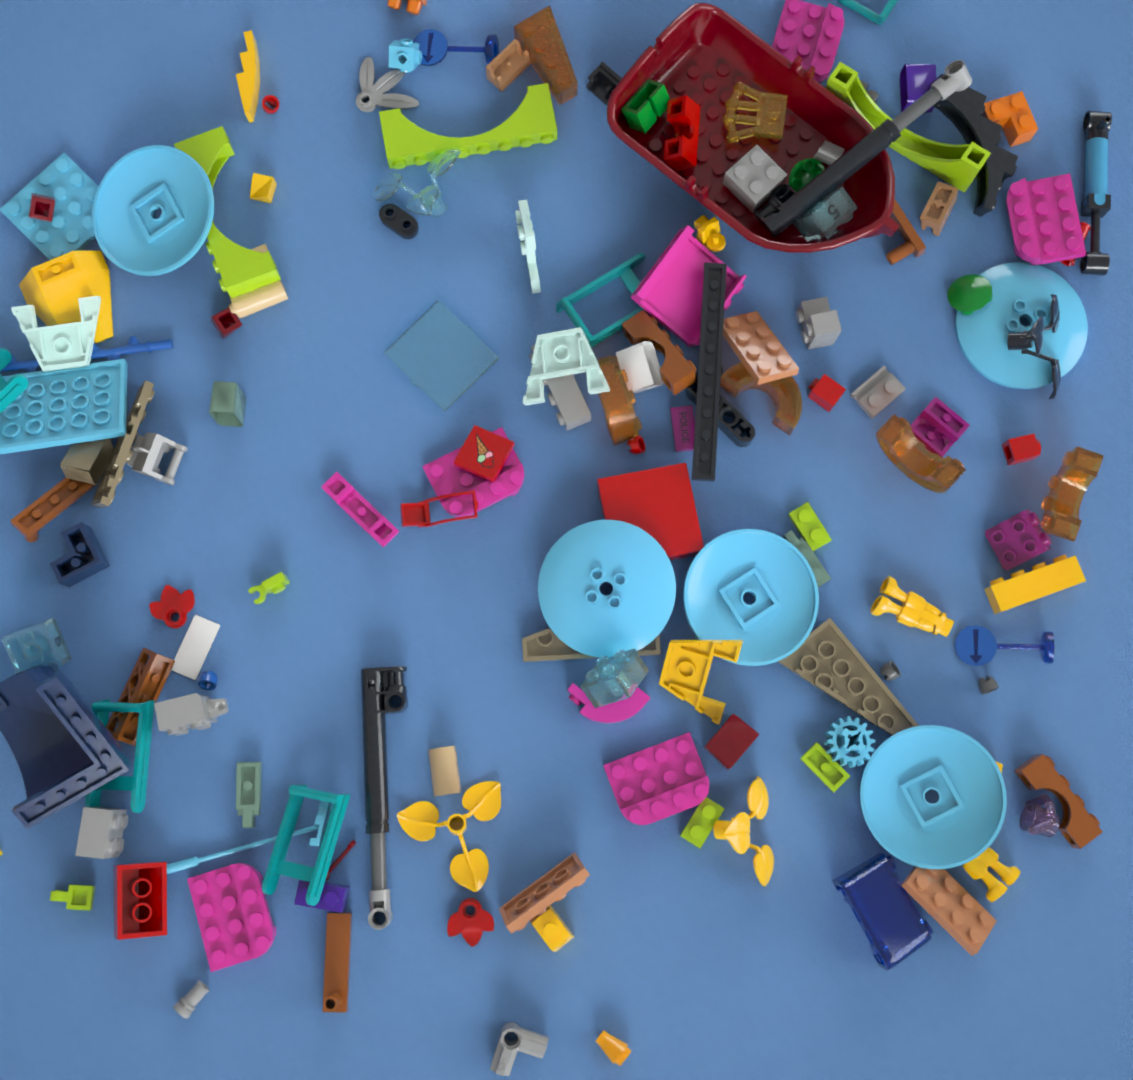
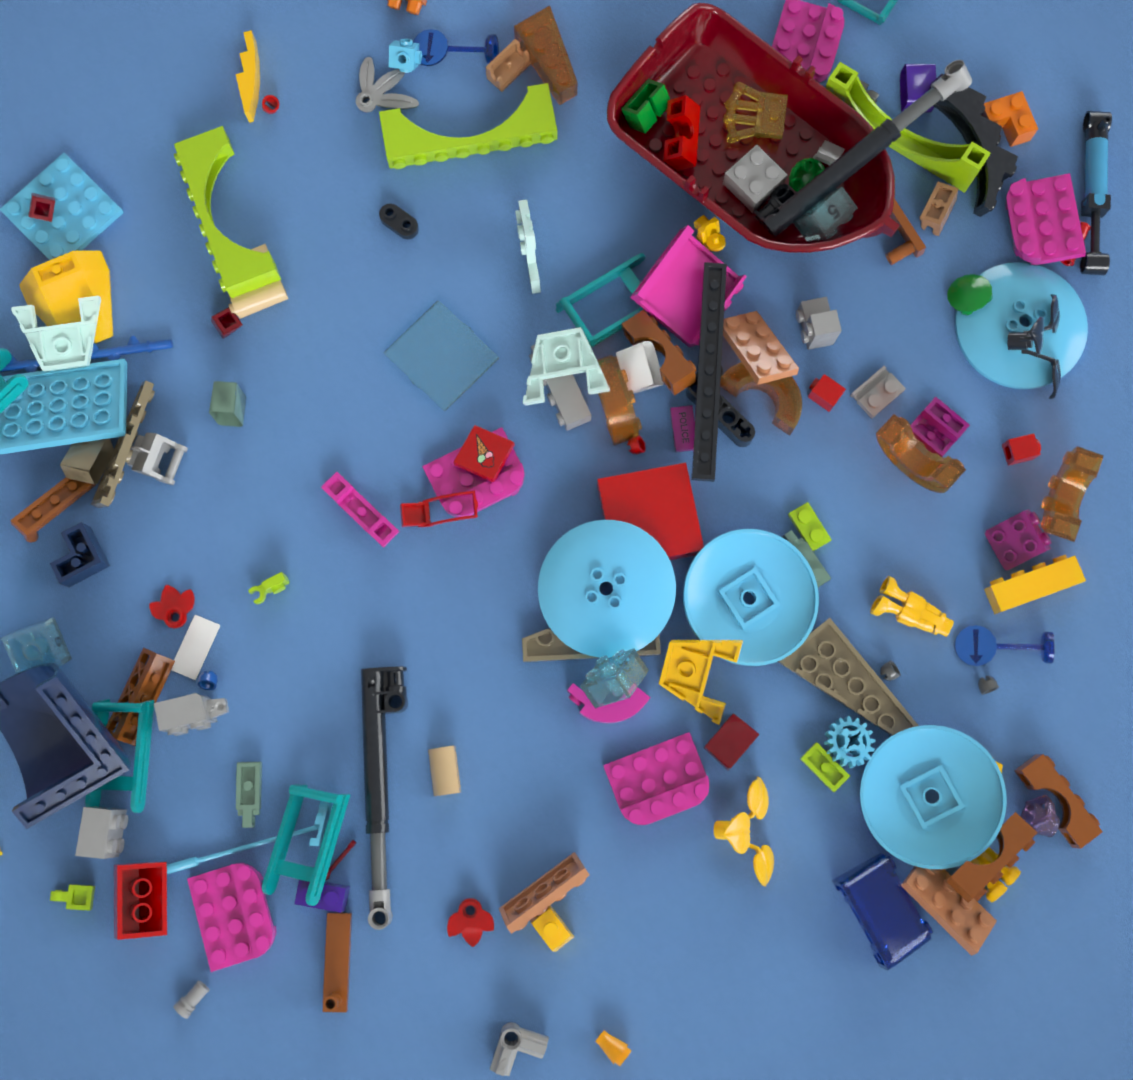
medium azure dish [92,145,214,276] -> none
yellow slope [250,173,277,203] -> none
clear light blue plant [372,149,461,217] -> none
yellow plant [397,781,501,892] -> none
black hinge [586,61,622,106] -> none
lime plate [680,797,724,849] -> none
none -> dark orange arch [946,812,1038,903]

